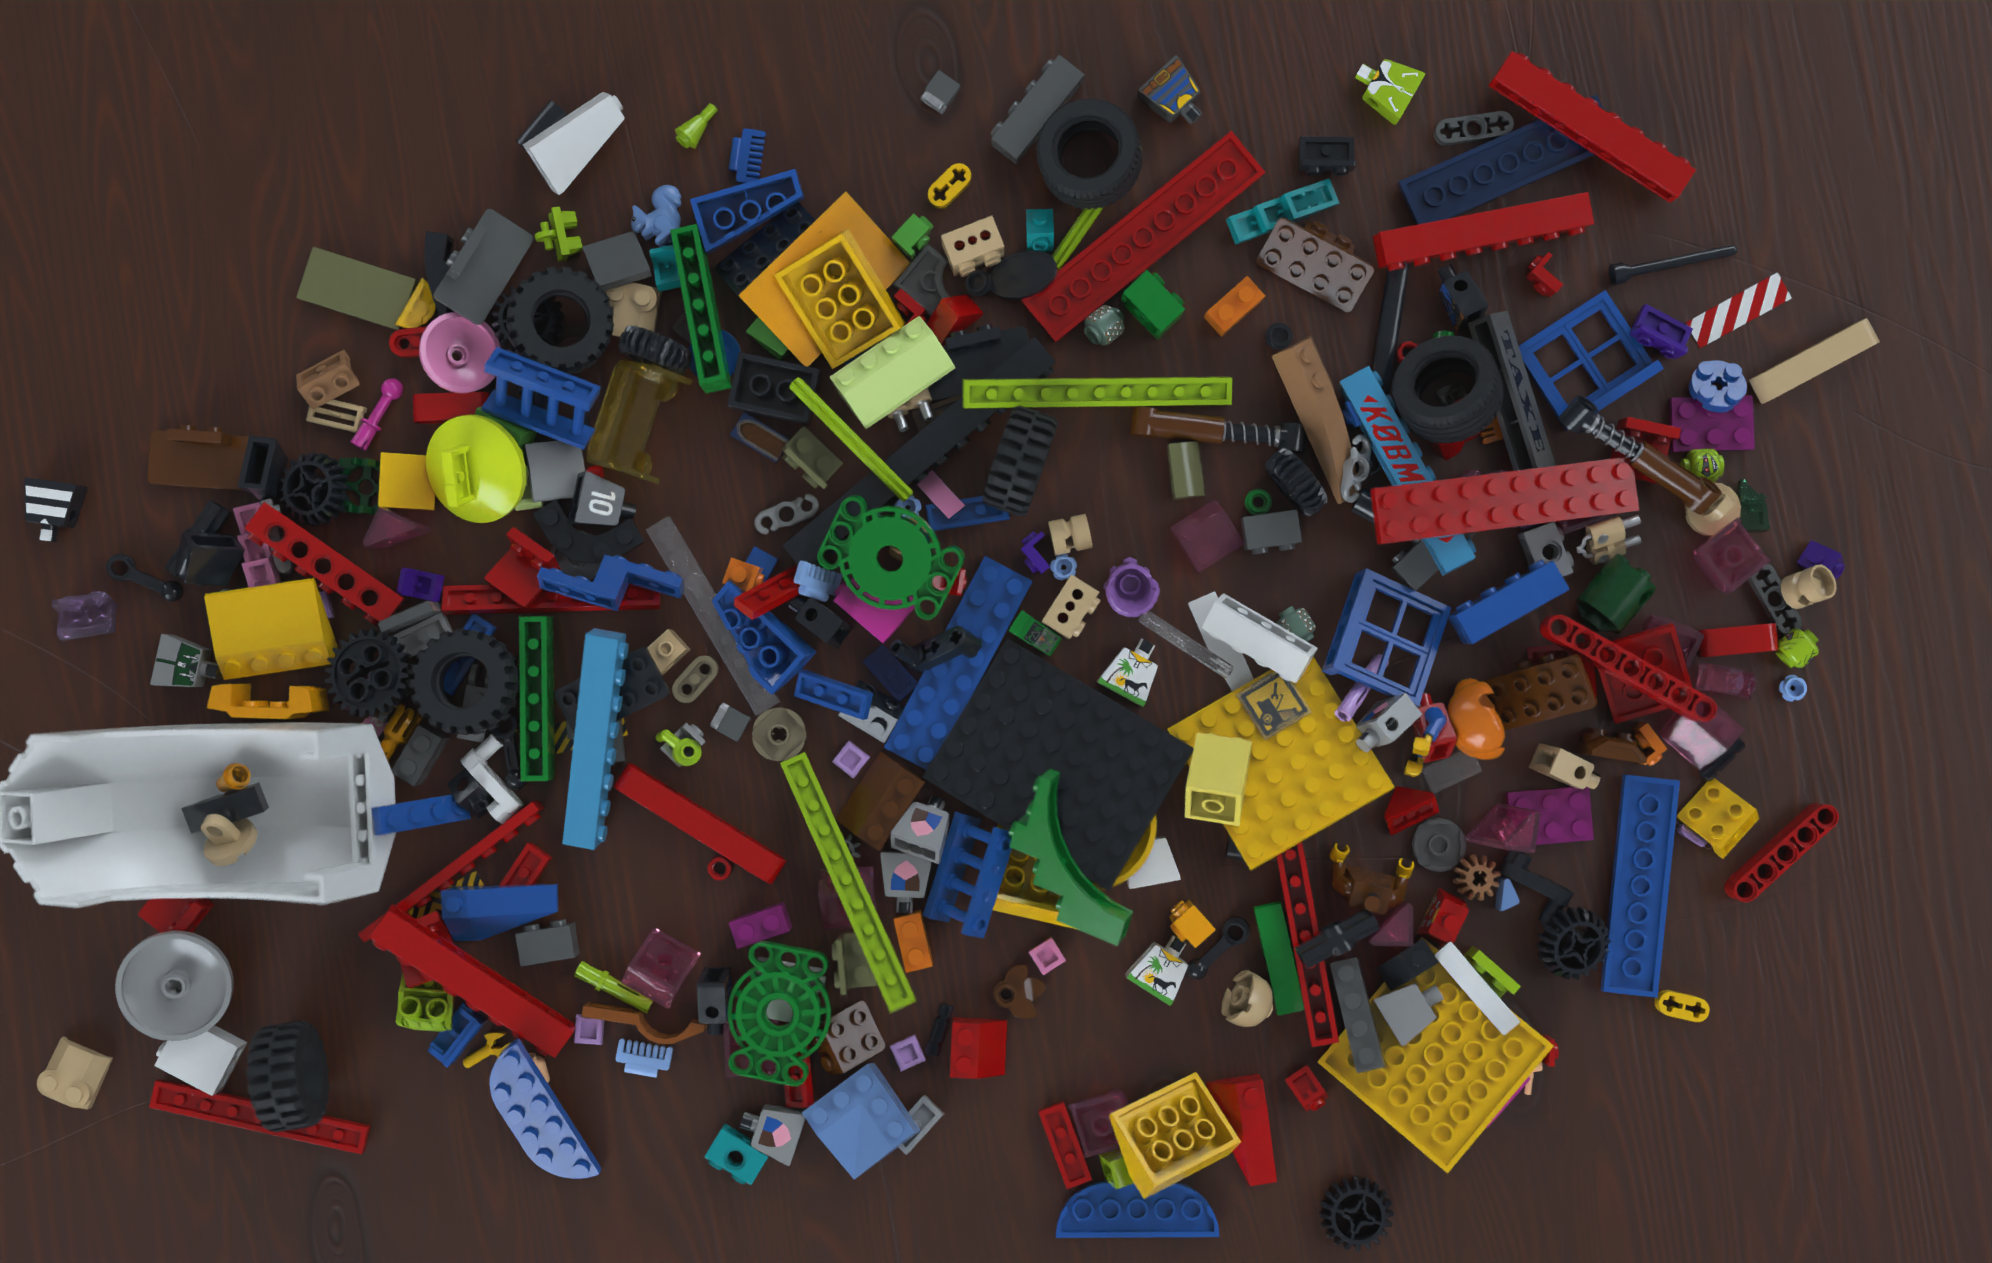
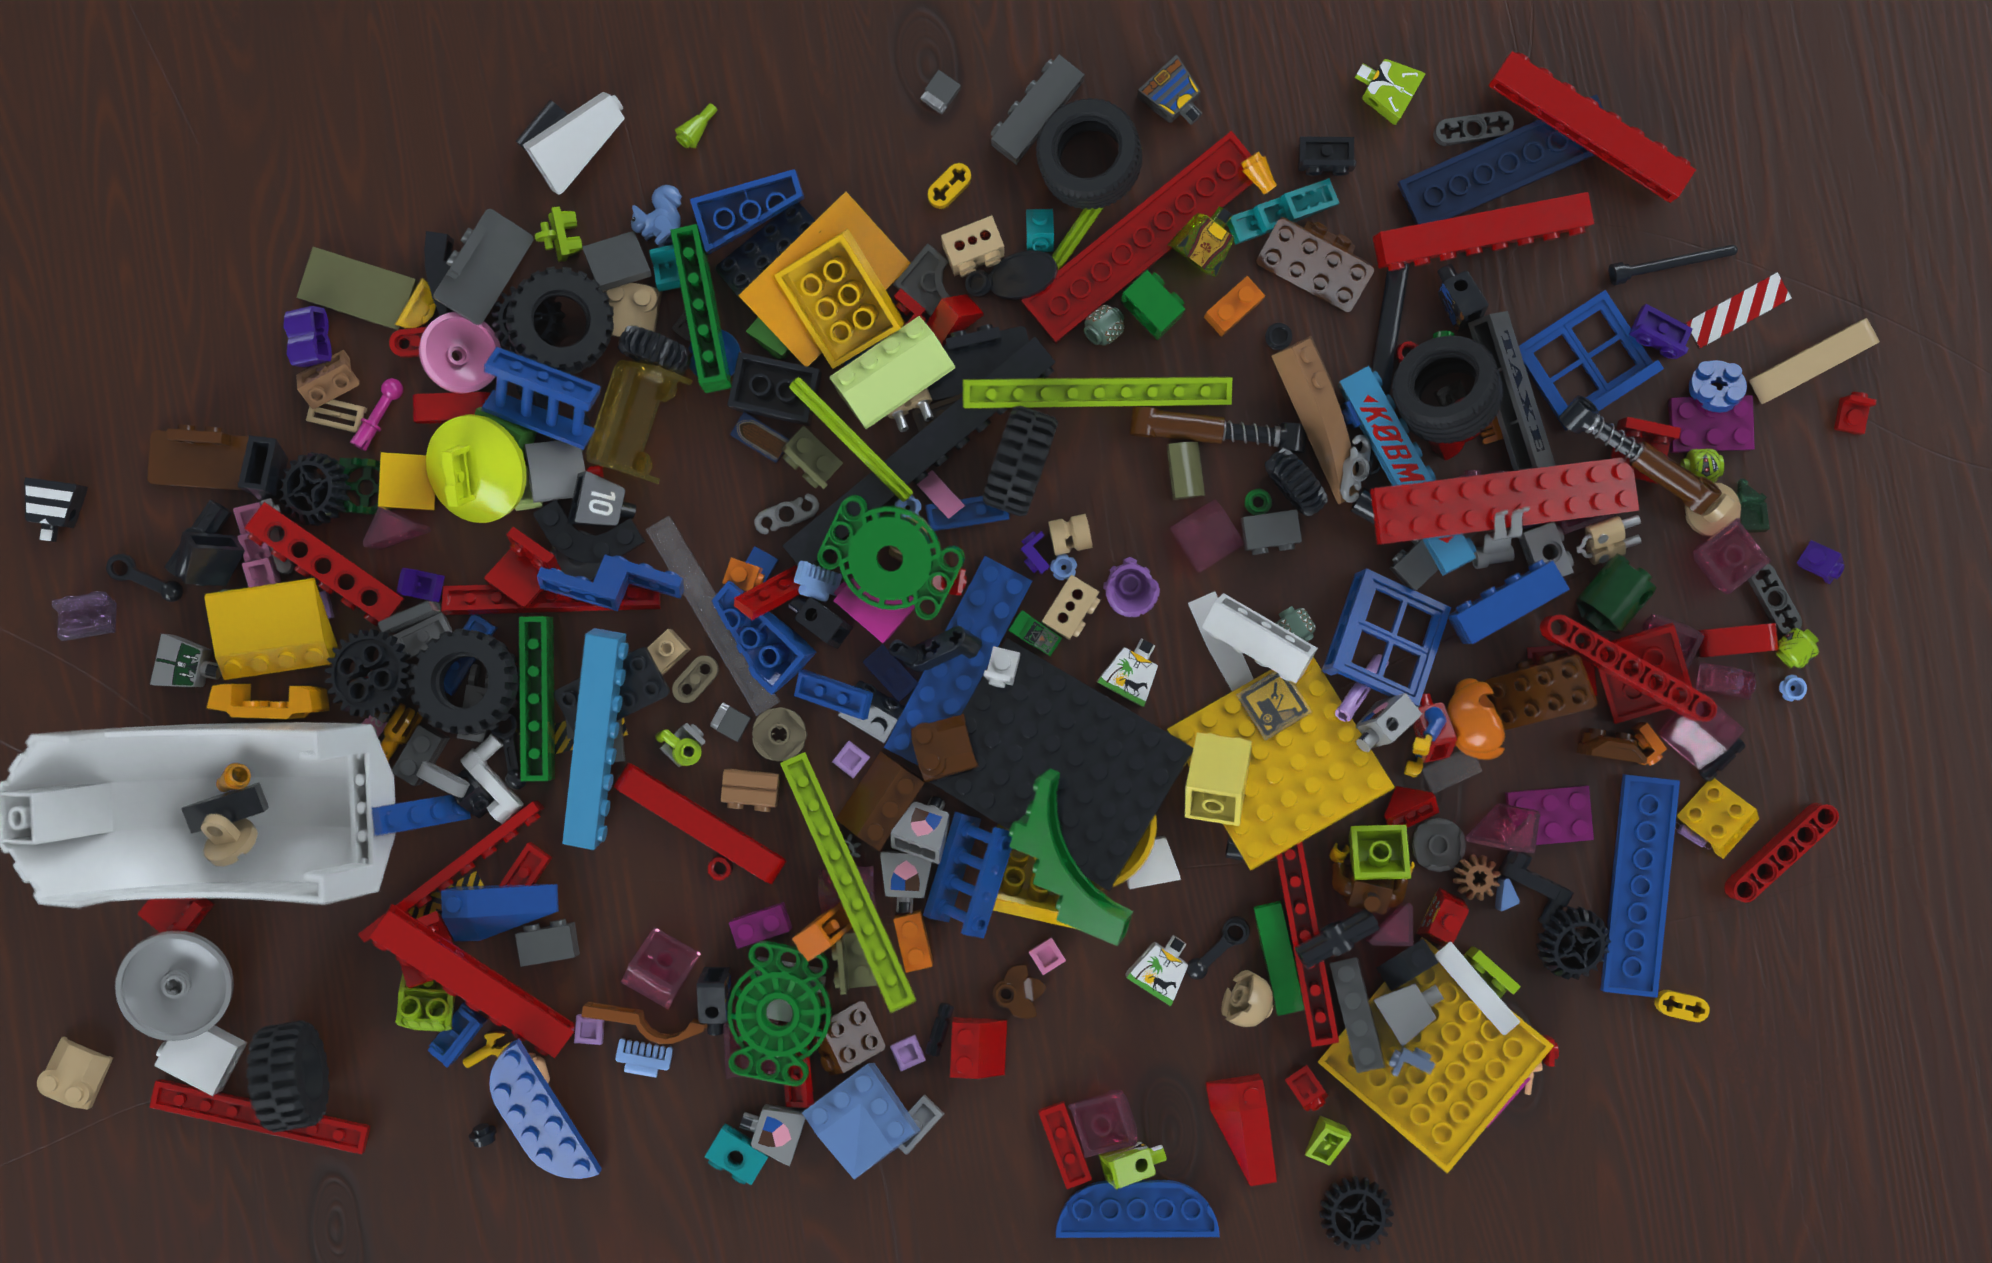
lime pin [574,961,655,1014] -> none
blue piece [728,128,766,184] -> none
bright green brick [892,213,934,261] -> none
yellow slope [1109,1072,1241,1199] -> none
clear axle [1138,611,1234,678] -> none
light orange brick [1169,899,1216,948] -> none
red bracket [1525,252,1564,298] -> none
tan torso [1528,743,1600,790] -> none
tan wheel [1781,564,1836,609] -> none
none -> dark purple brick [283,306,332,367]
none -> light grey beam [416,761,470,798]
none -> black plate [469,1123,497,1147]
none -> medium nougat brick [721,769,781,812]
none -> orange brick [792,903,853,961]
none -> reddish brown slope [911,714,979,782]
none -> white bracket [983,646,1021,688]
none -> torso [1168,206,1234,277]
none -> light orange cone [1241,151,1277,194]
none -> lime slope [1305,1115,1351,1165]
none -> lime slope [1349,825,1411,880]
none -> sand blue bracket [1389,1046,1435,1076]
none -> light grey flag [1472,507,1530,569]
none -> red bracket [1834,392,1877,435]

